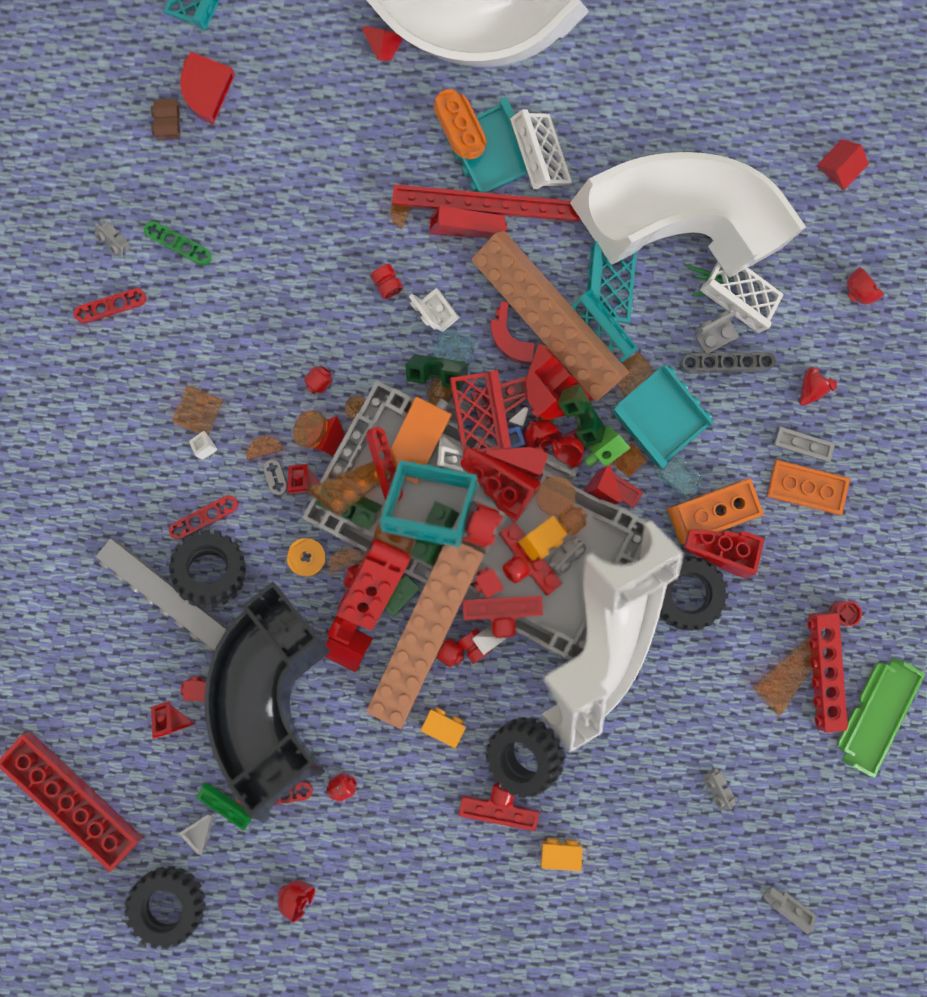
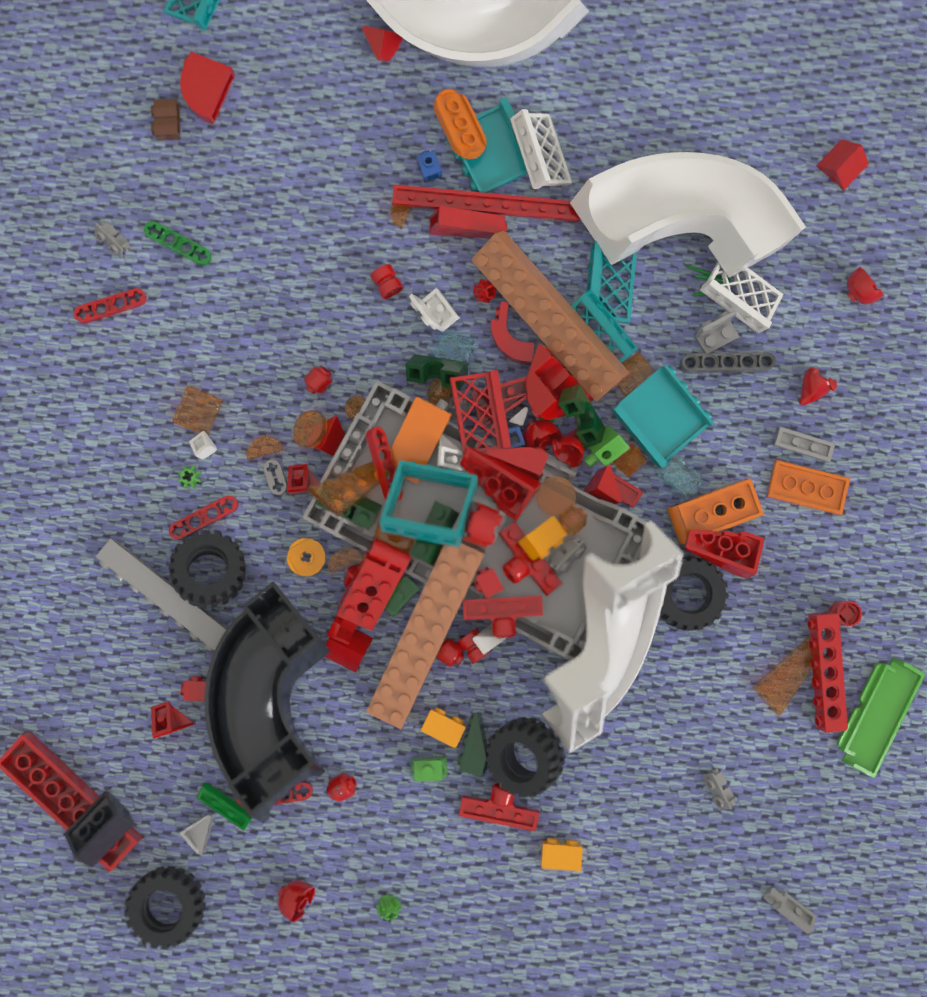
none -> black slope [64,790,135,868]
none -> bright green gear [178,466,202,489]
none -> bright green gear [376,894,402,920]
none -> bright green torso [410,756,448,781]
none -> blue brick [417,150,442,183]
none -> dark green slope [458,712,488,777]
none -> red gear [473,279,496,303]

